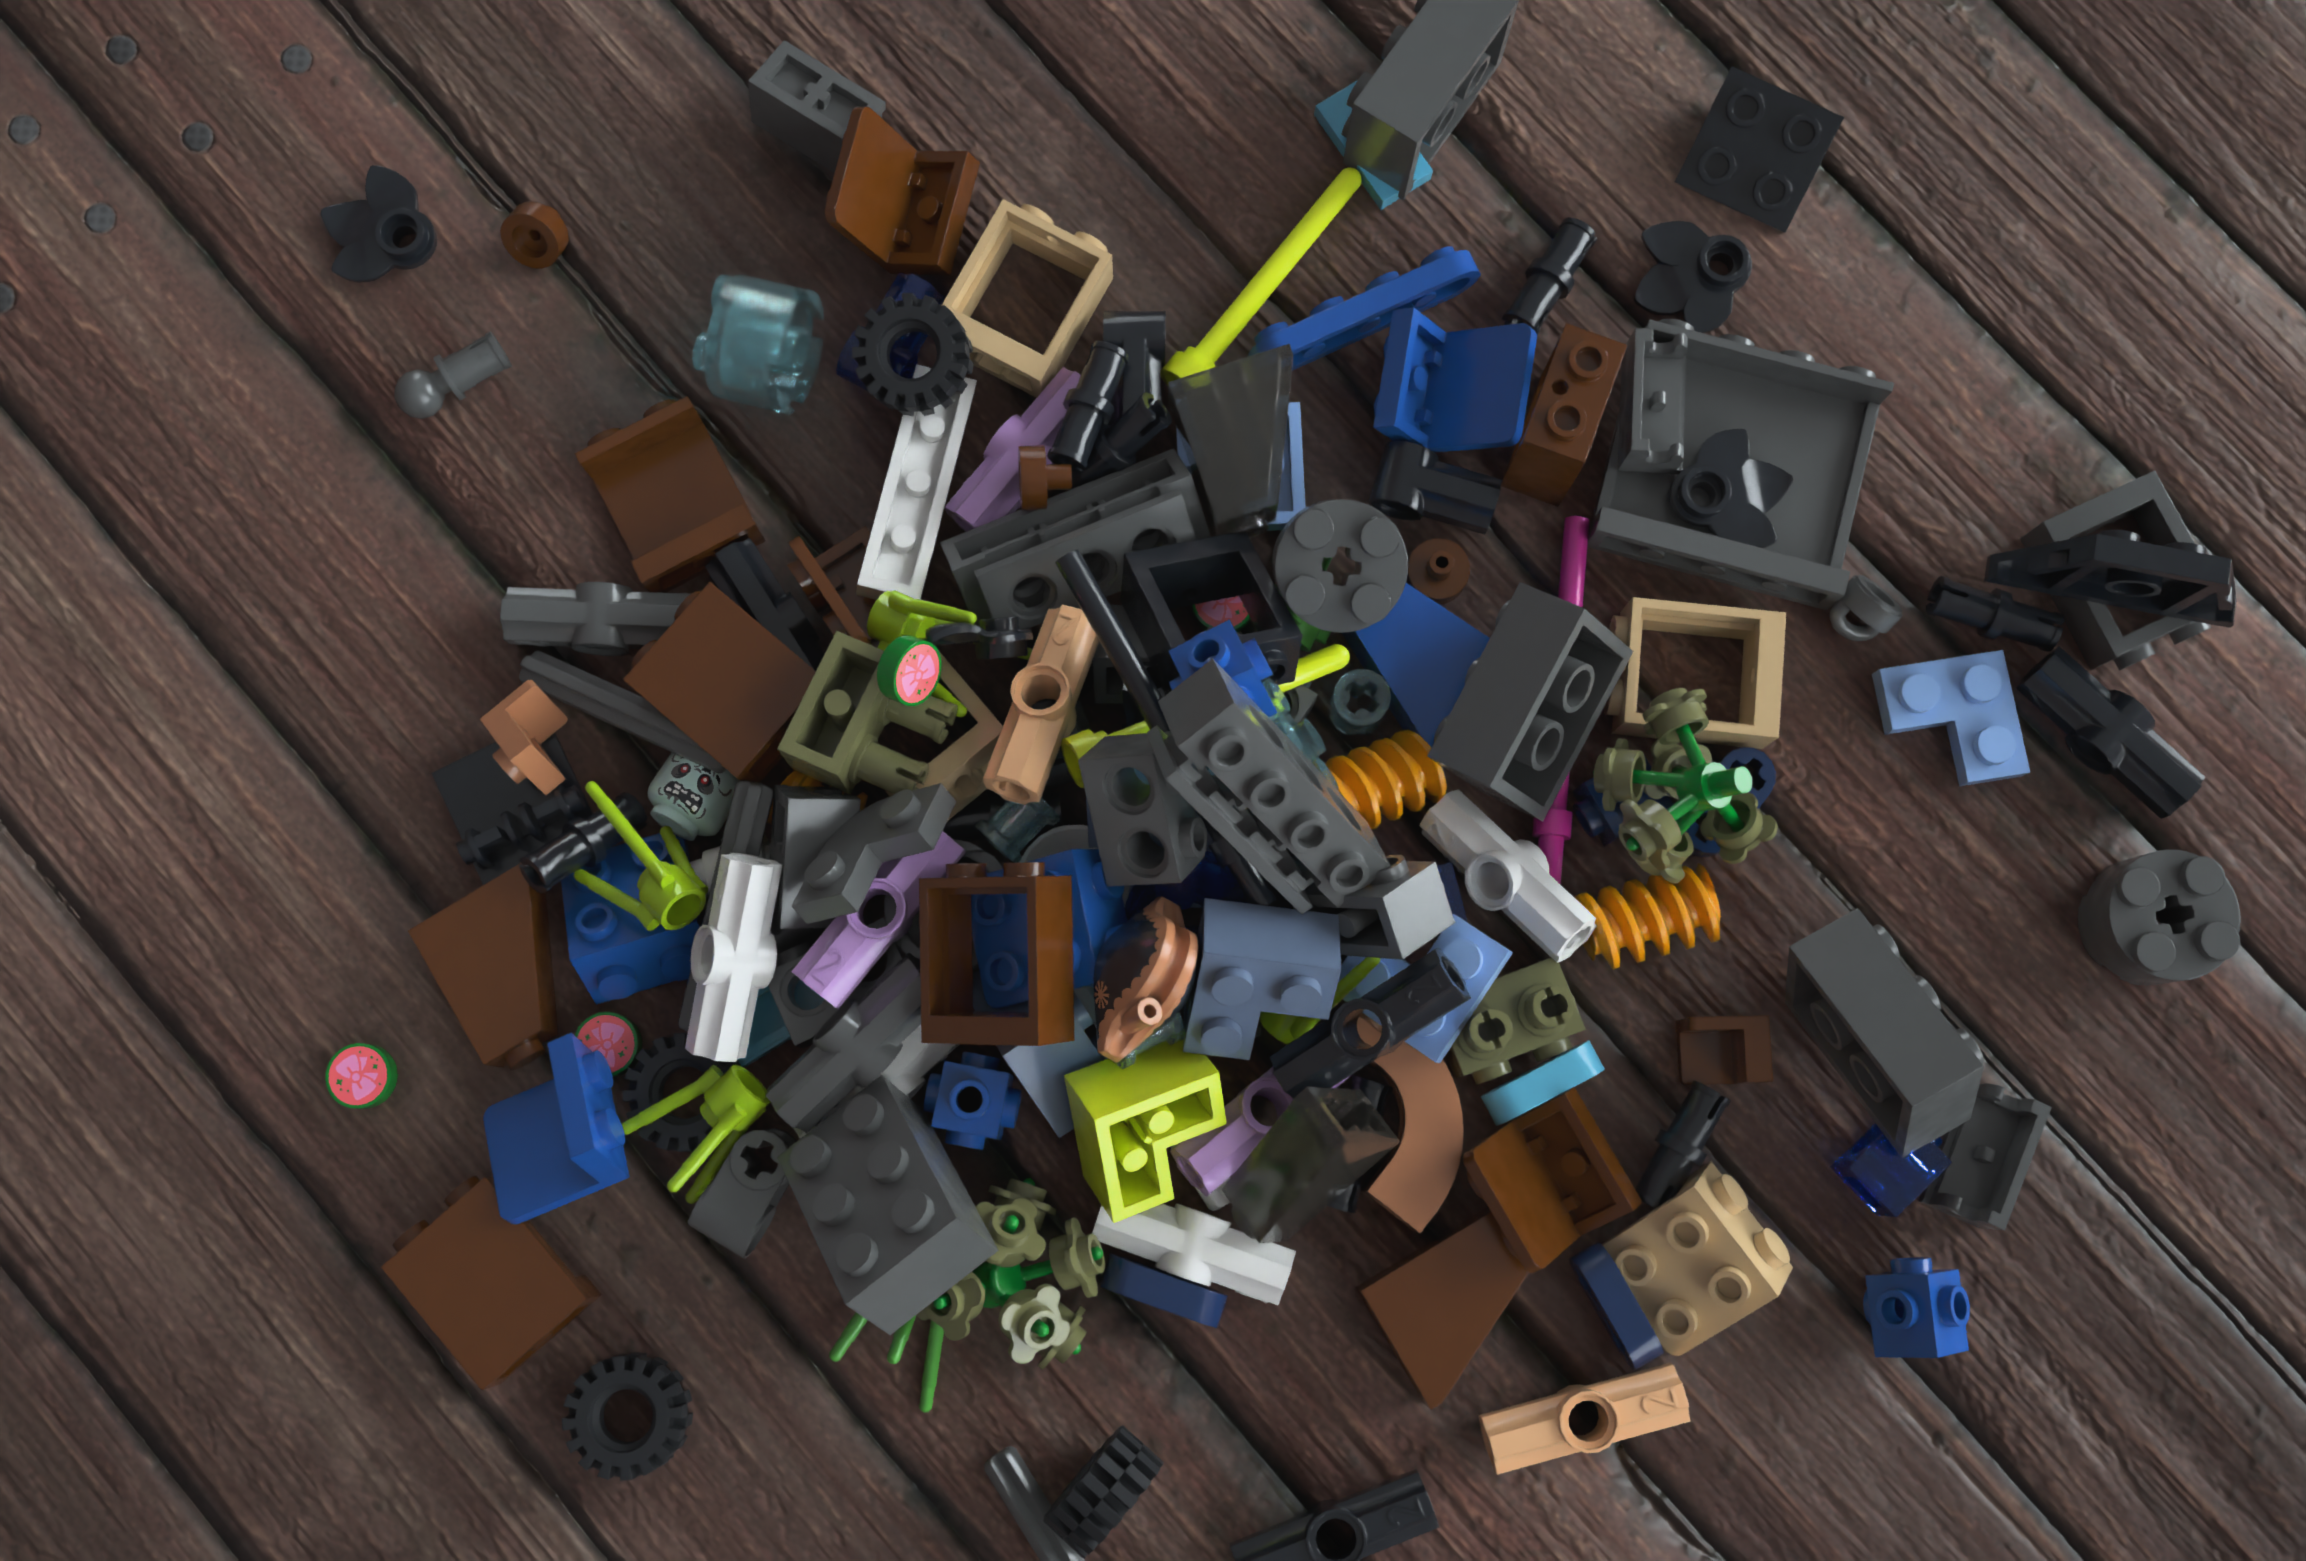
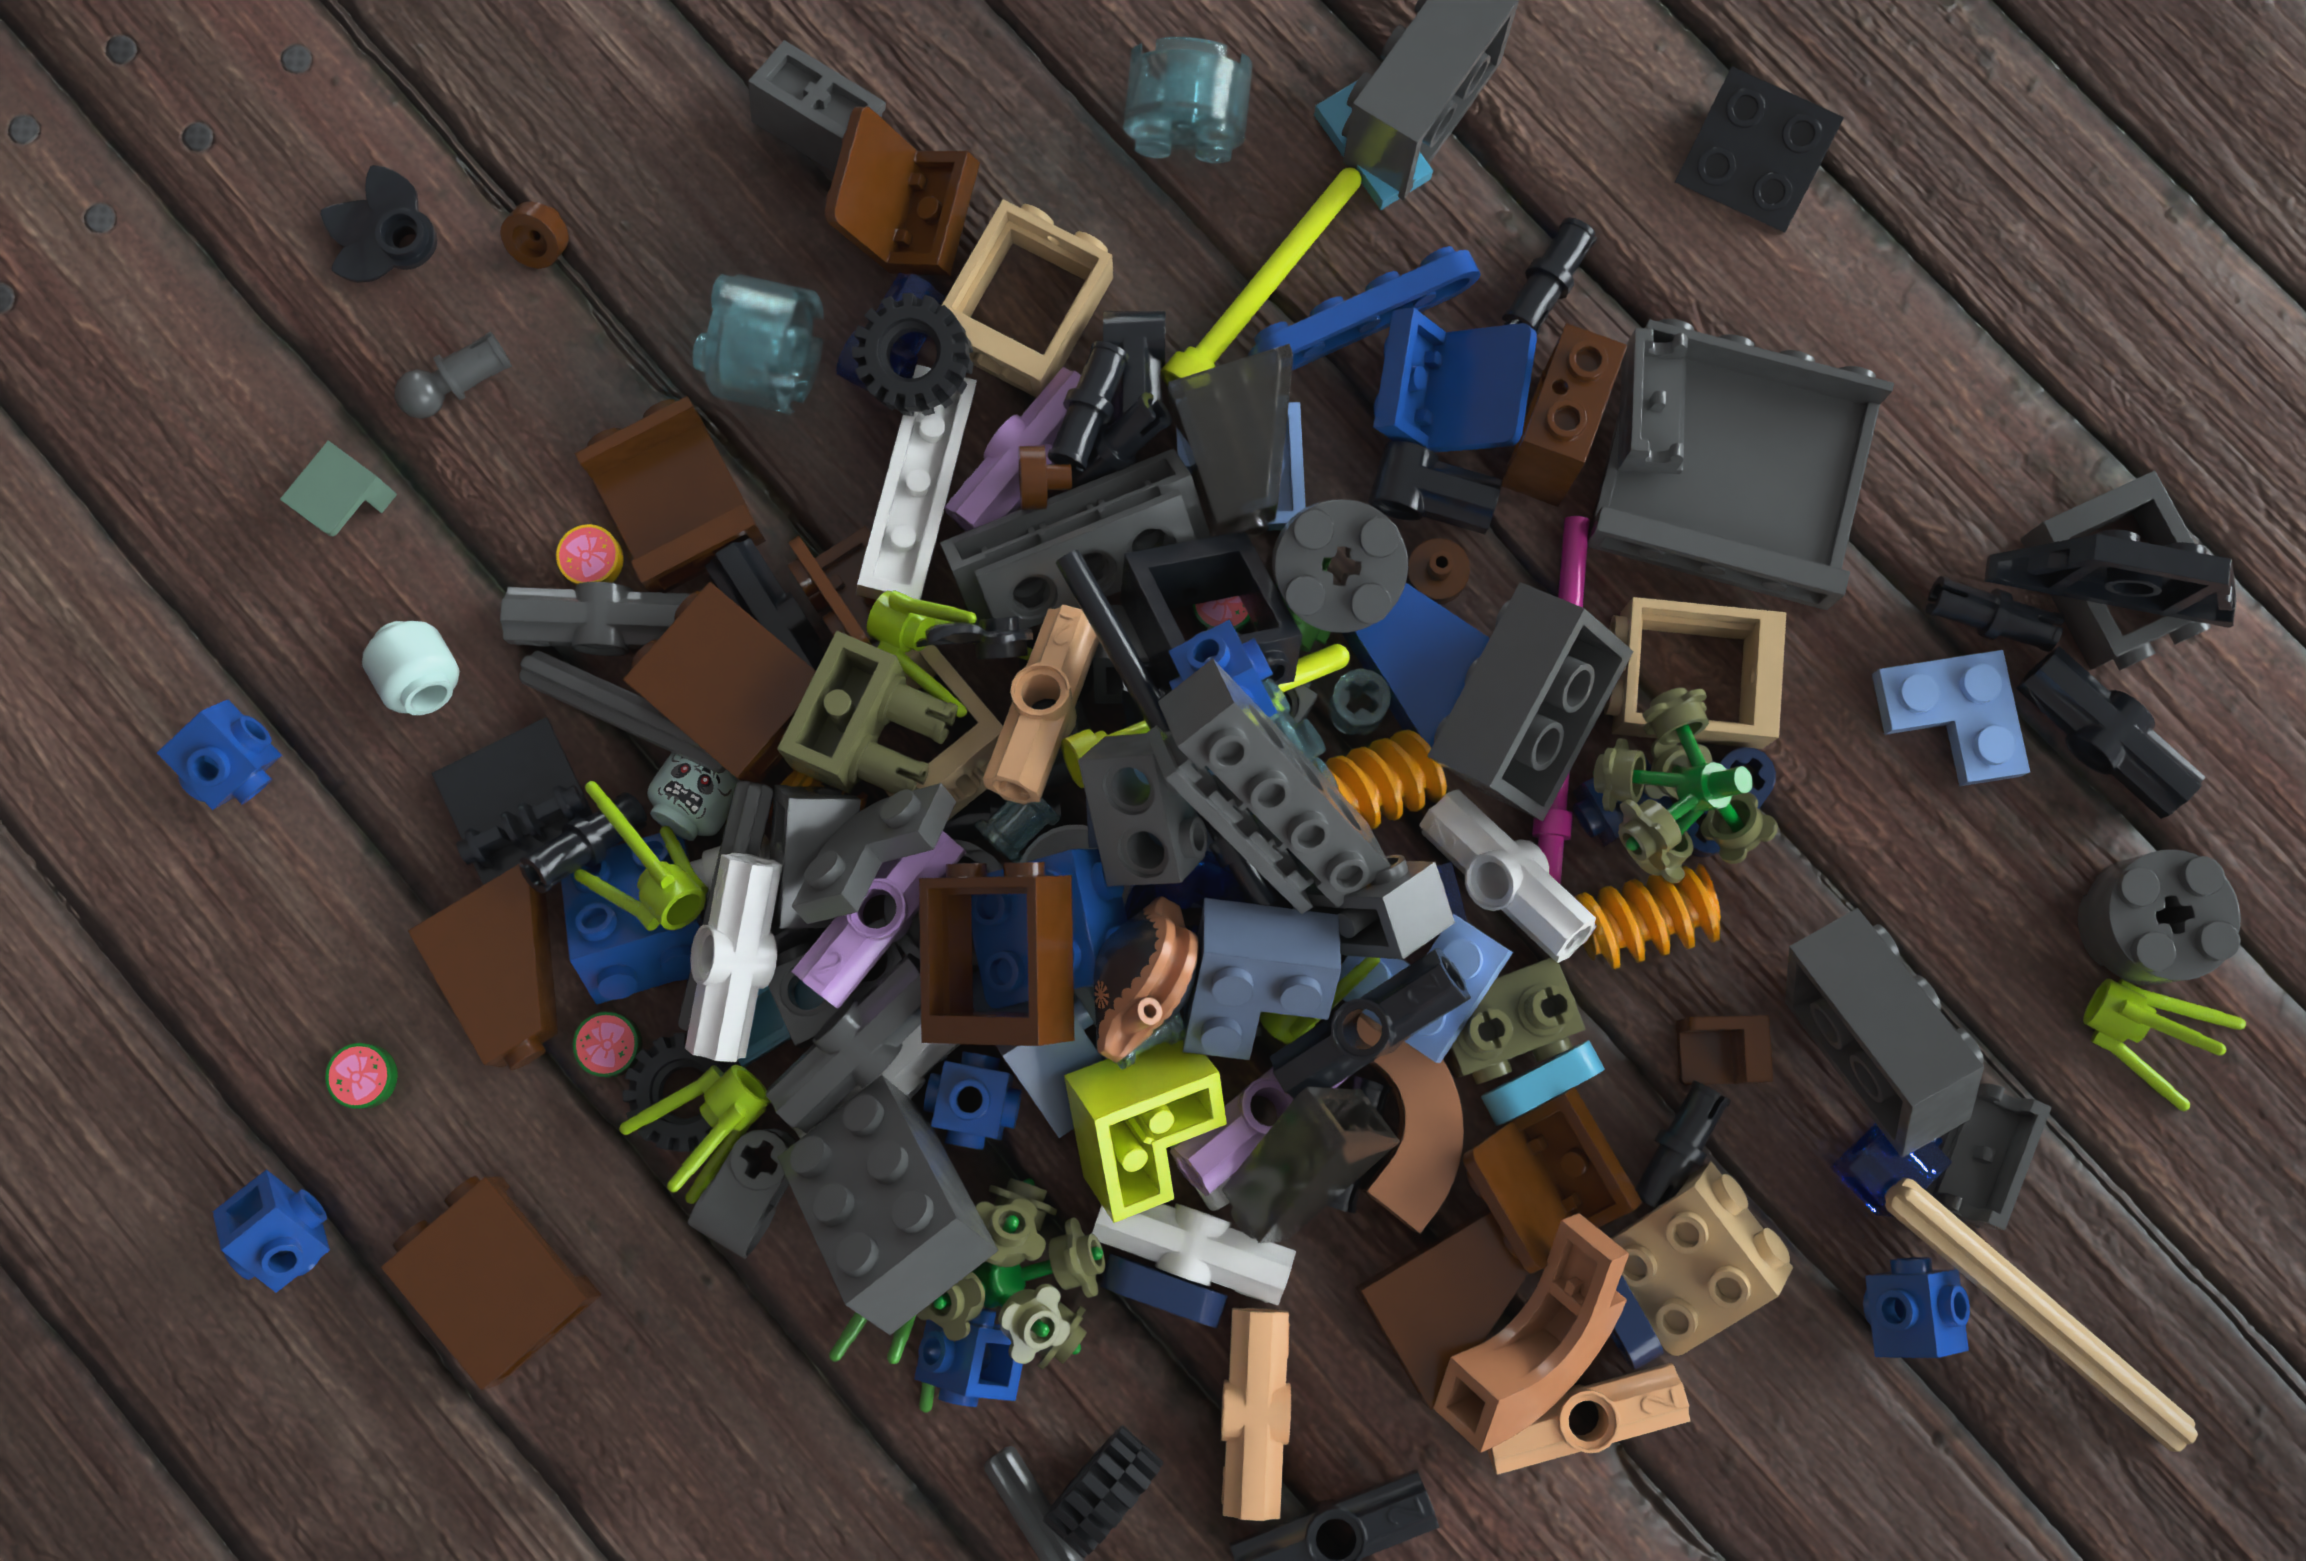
nougat bracket [480,680,568,795] -> none
blue bracket [483,1033,630,1225] -> none
black tyre [562,1352,693,1481] -> none
tile [877,635,942,706] -> none
black plate [1634,221,1752,334] -> none
black plate [1670,429,1794,549] -> none
dark grey tile [1829,575,1902,641] -> none
none -> blue brick [157,699,282,810]
none -> blue brick [212,1169,330,1293]
none -> sand green panel [280,440,397,536]
none -> light aqua head [362,621,460,715]
none -> tile [556,524,624,586]
none -> blue brick [914,1308,1023,1407]
none -> clear light blue brick [1123,37,1253,164]
none -> light nougat piece [1221,1308,1291,1521]
none -> nougat arch [1433,1213,1629,1453]
none -> tan axle [1884,1178,2198,1452]
none -> lime plant [2083,979,2246,1111]

